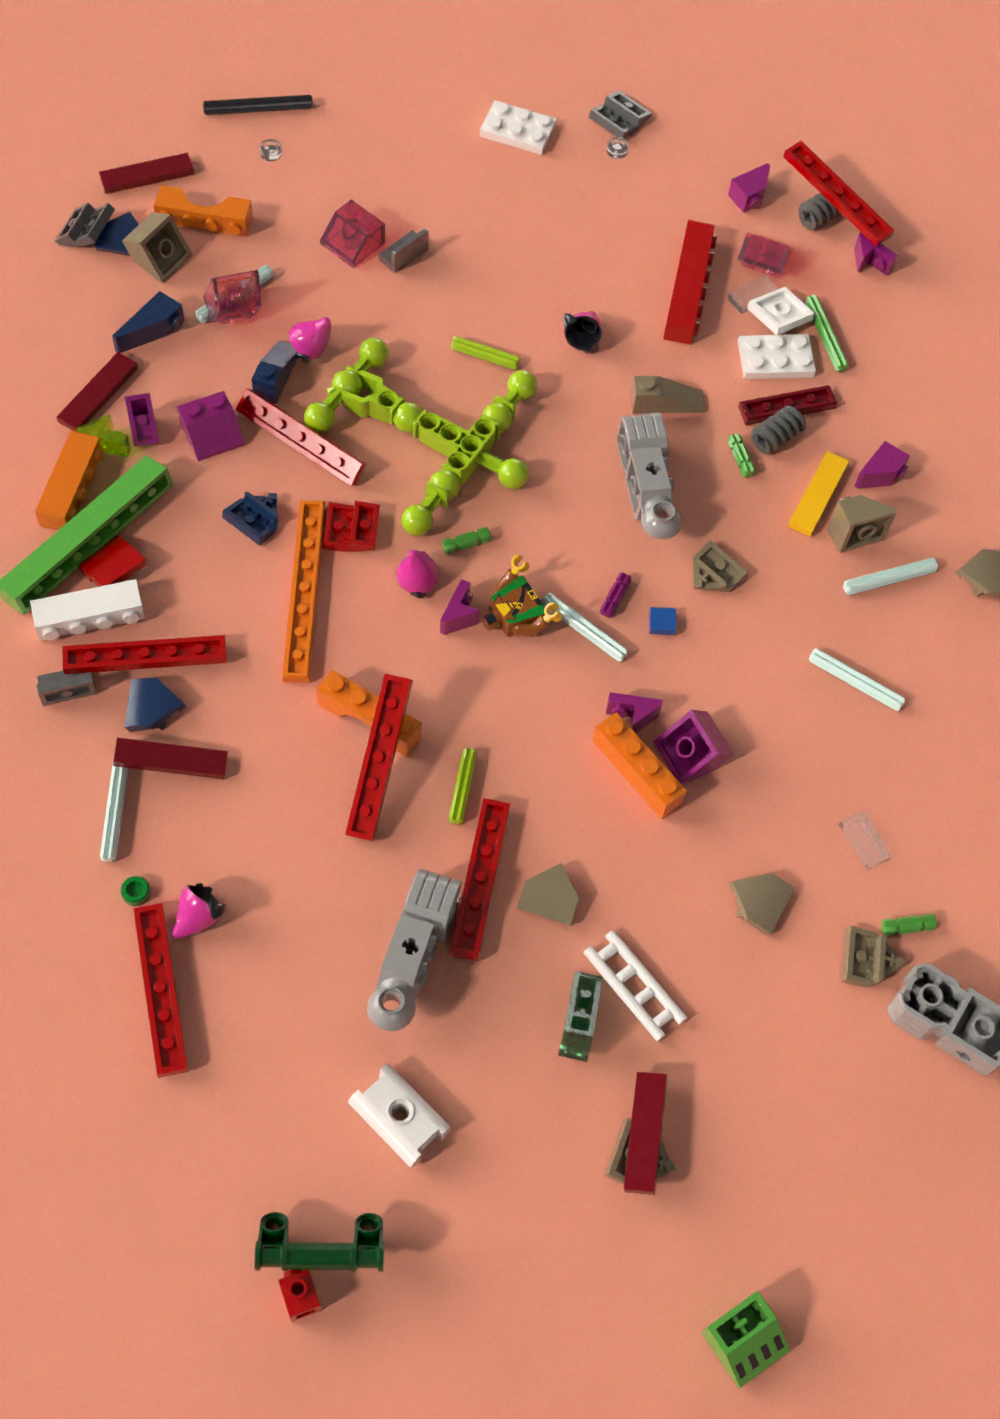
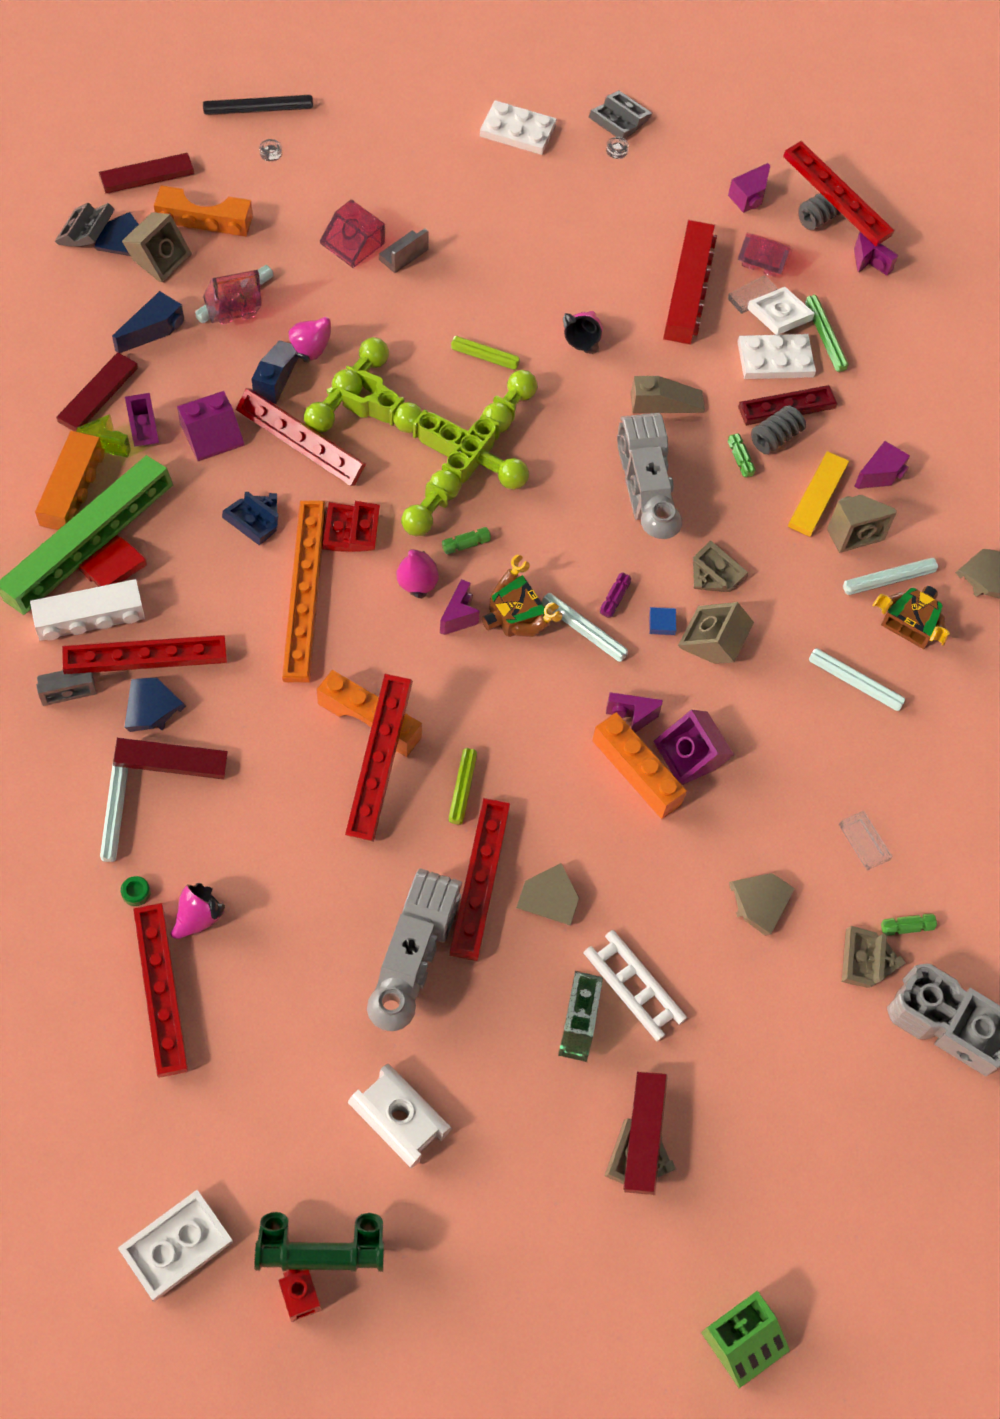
none -> white plate [118,1190,233,1302]
none -> dark tan slope [678,602,754,664]
none -> torso [872,586,950,649]

